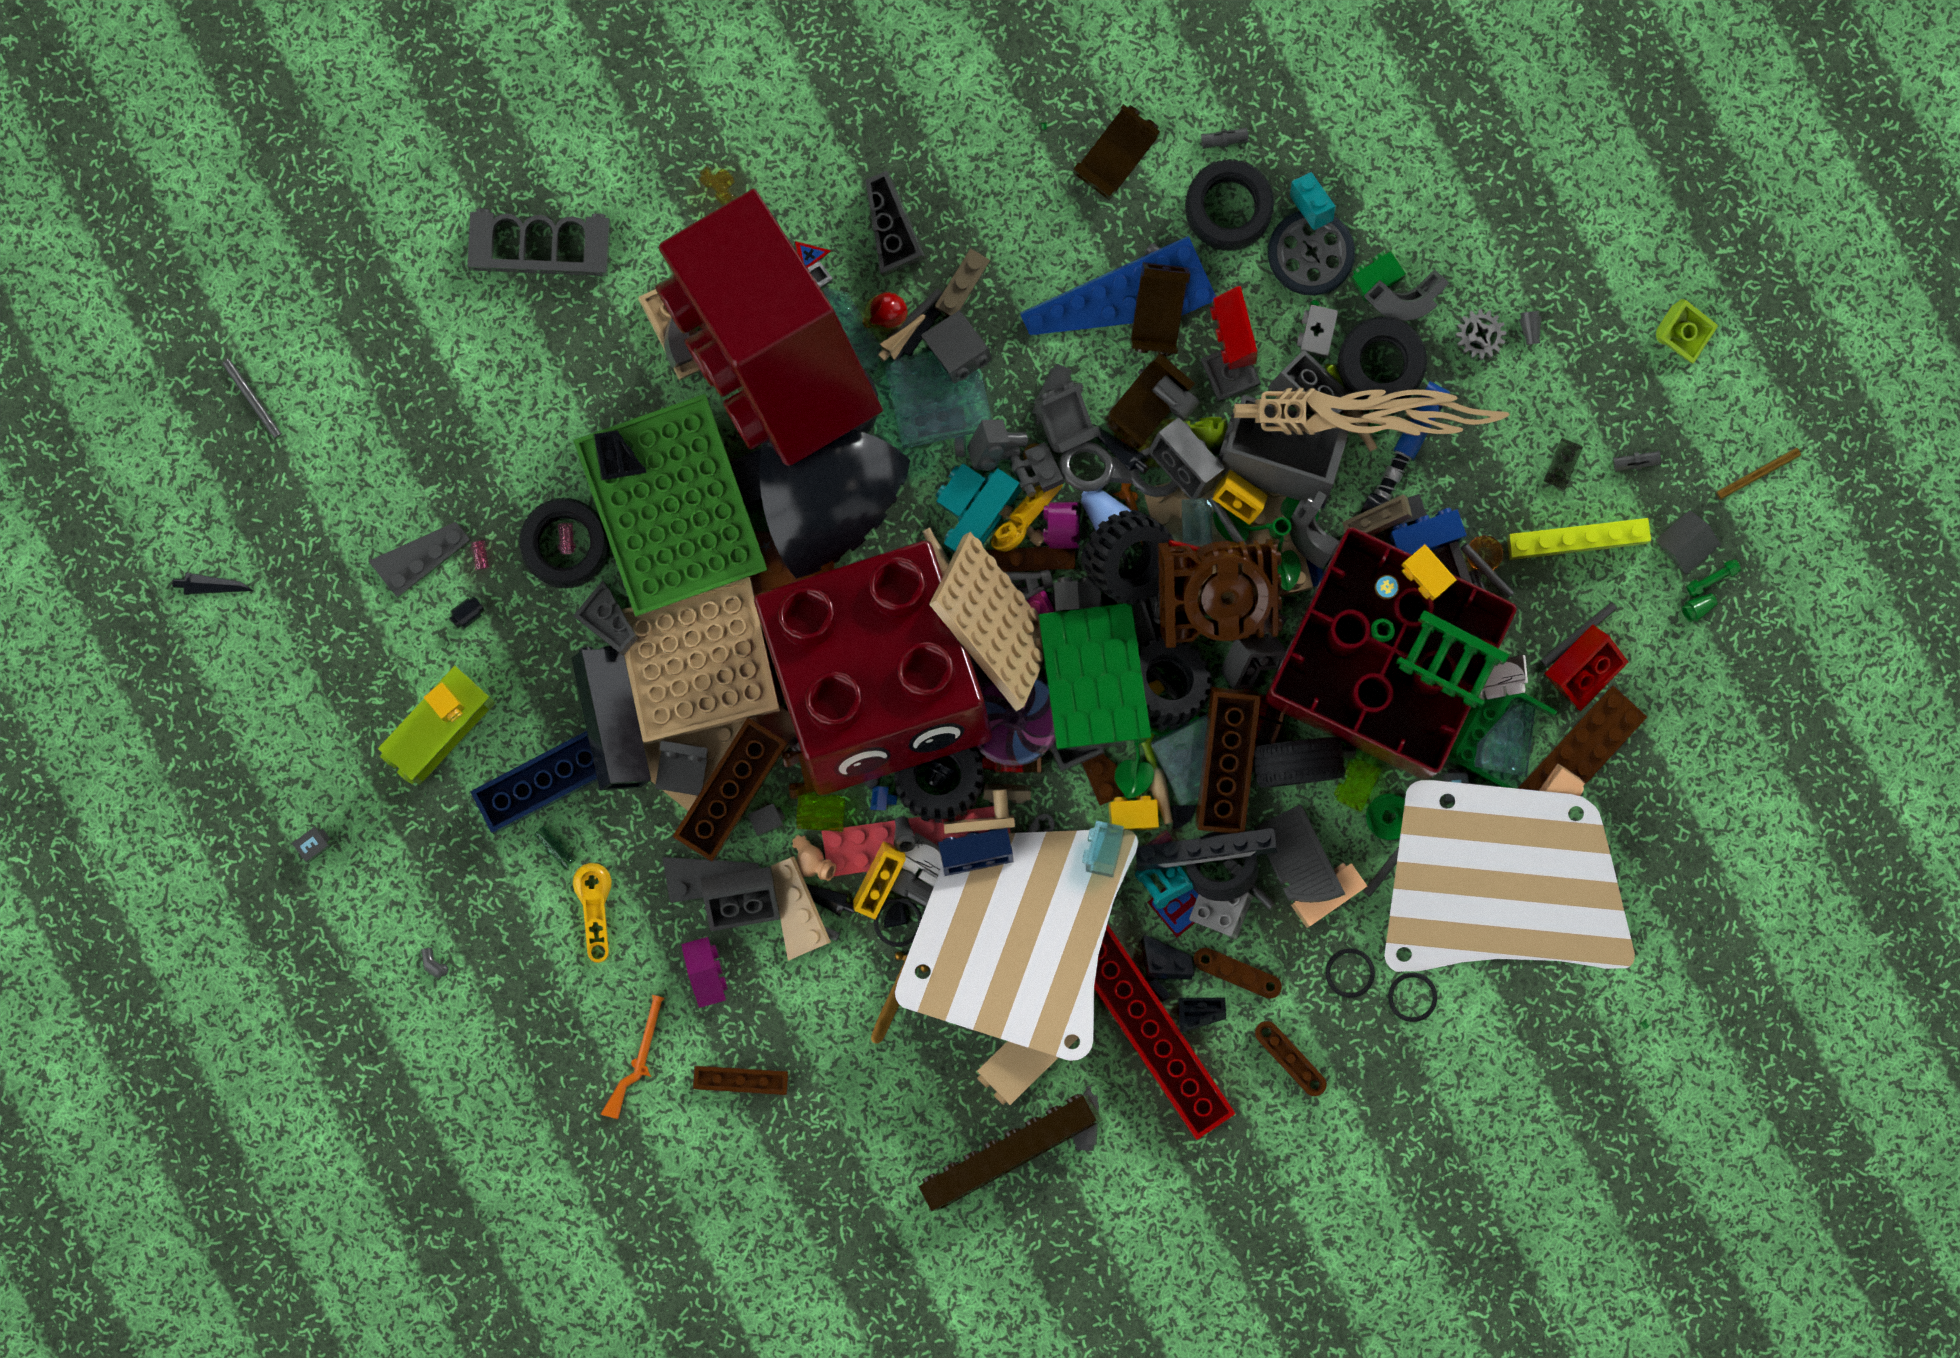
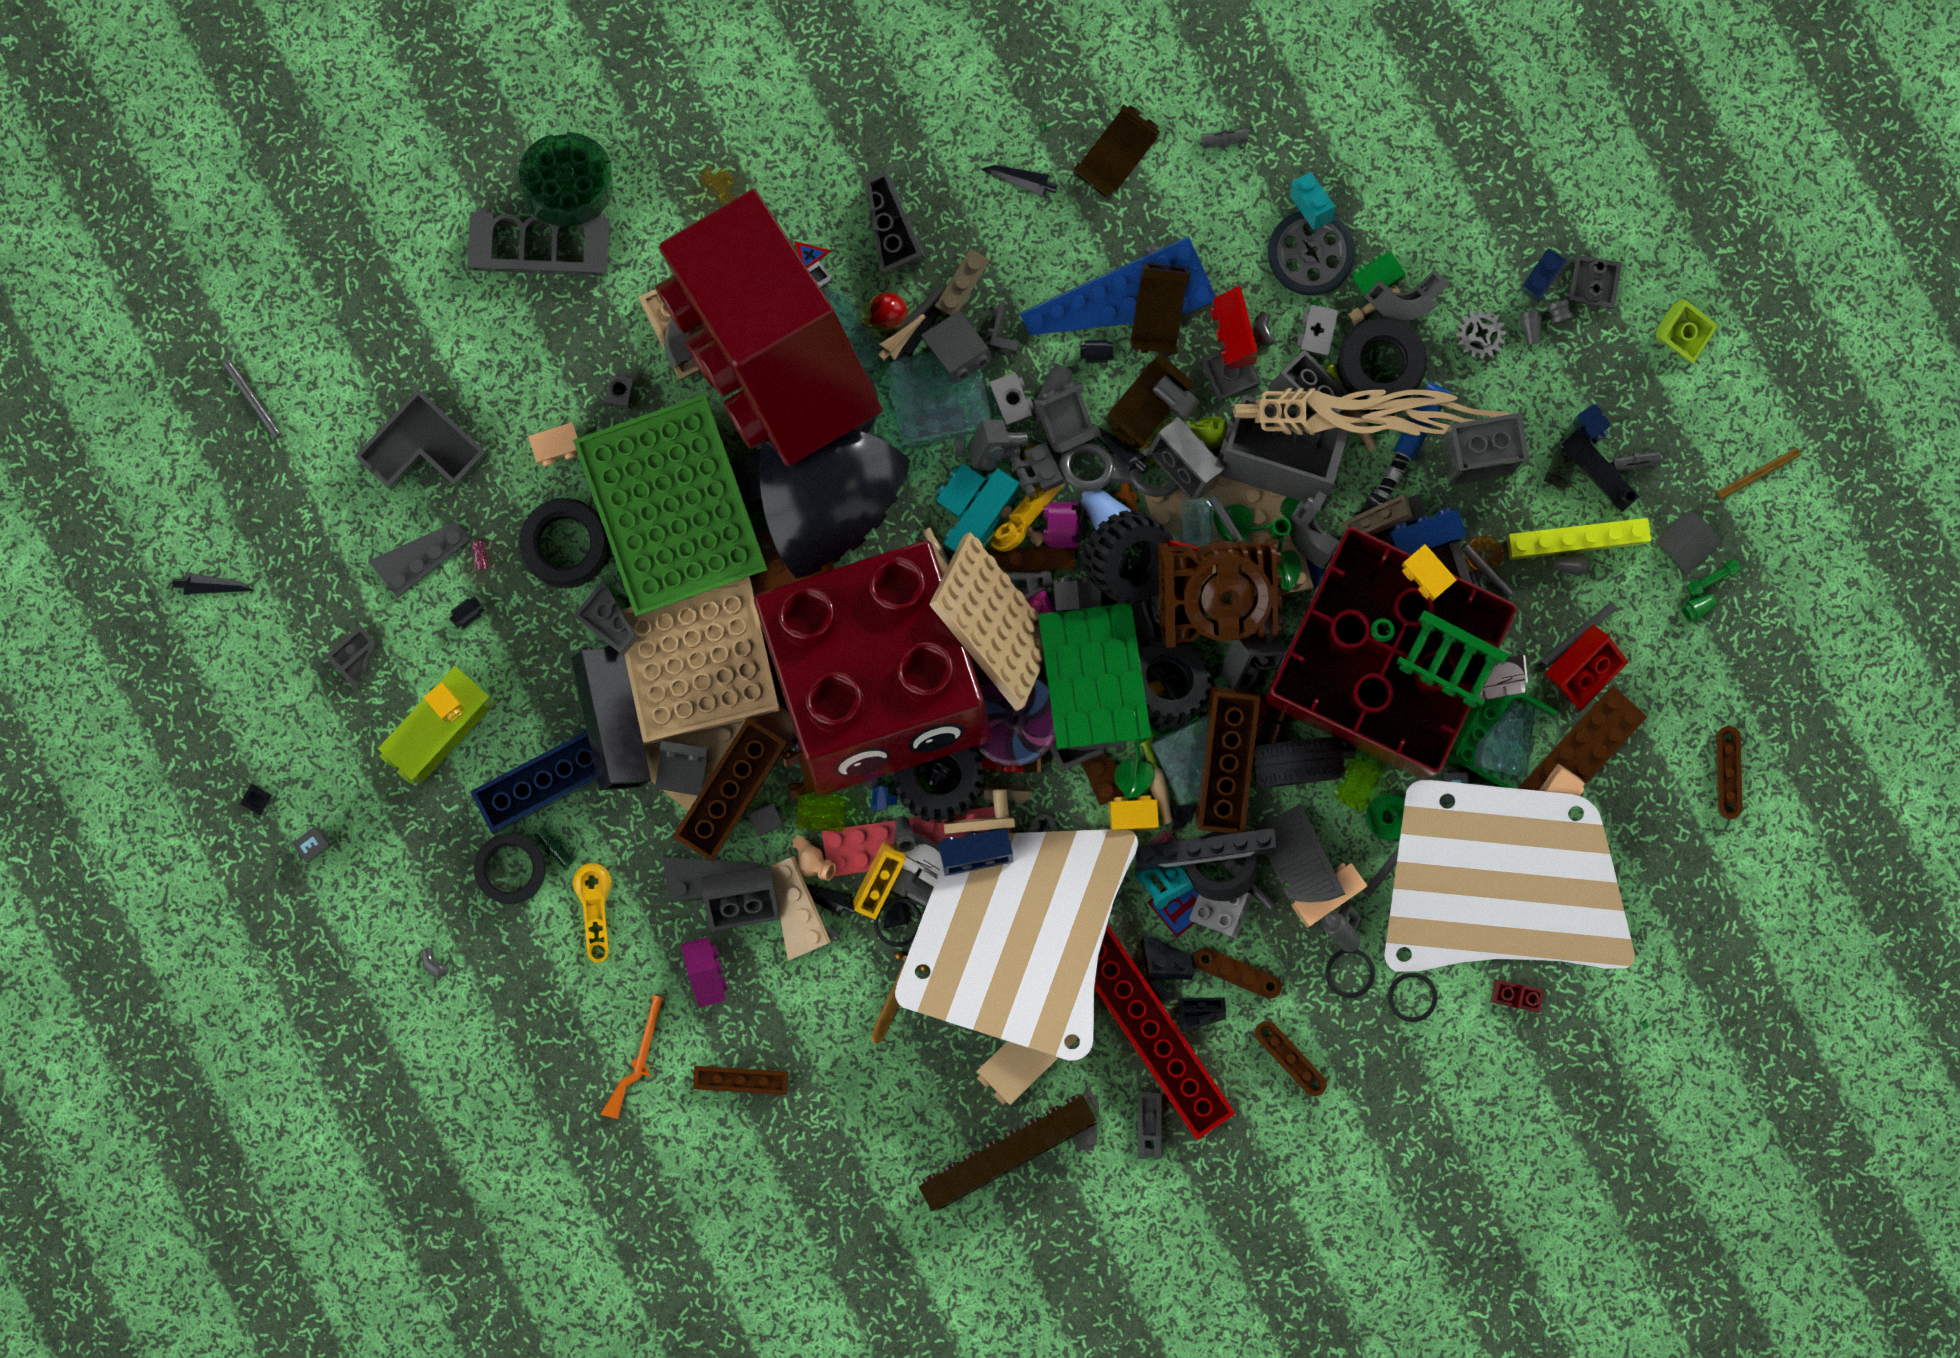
clear pink pin [558,523,576,554] -> none
black wing [593,430,647,481] -> none
clear light blue brick [1082,821,1124,877] -> none
black tyre [1185,159,1274,251] -> none
yellow brick [1212,470,1268,525] -> none
tile [1375,575,1399,600] -> none
none -> black tile [240,784,272,816]
none -> dark grey wing [325,625,376,689]
none -> dark grey piece [354,389,488,491]
none -> black tyre [474,833,546,904]
none -> clear green brick [519,132,613,227]
none -> light nougat brick [528,422,578,467]
none -> dark grey brick [605,373,634,409]
none -> black bar [981,165,1058,197]
none -> dark grey bracket [986,300,1019,357]
none -> light grey brick [989,372,1034,428]
none -> black brick [1080,340,1114,364]
none -> dark grey plate [1137,1093,1162,1159]
none -> dark grey arm [1254,311,1275,346]
none -> dark grey piece [1322,902,1361,952]
none -> tan bar [1348,284,1401,326]
none -> dark grey container [1440,413,1529,485]
none -> dark red slope [1490,980,1544,1013]
none -> dark blue brick [1520,248,1567,303]
none -> dark grey wheel [1546,300,1574,325]
none -> dark grey cone [1554,553,1588,577]
none -> black piece [1559,428,1639,512]
none -> dark grey plate [1568,255,1622,309]
none -> dark blue brick [1572,404,1610,445]
none -> reddish brown plate [1716,726,1742,820]

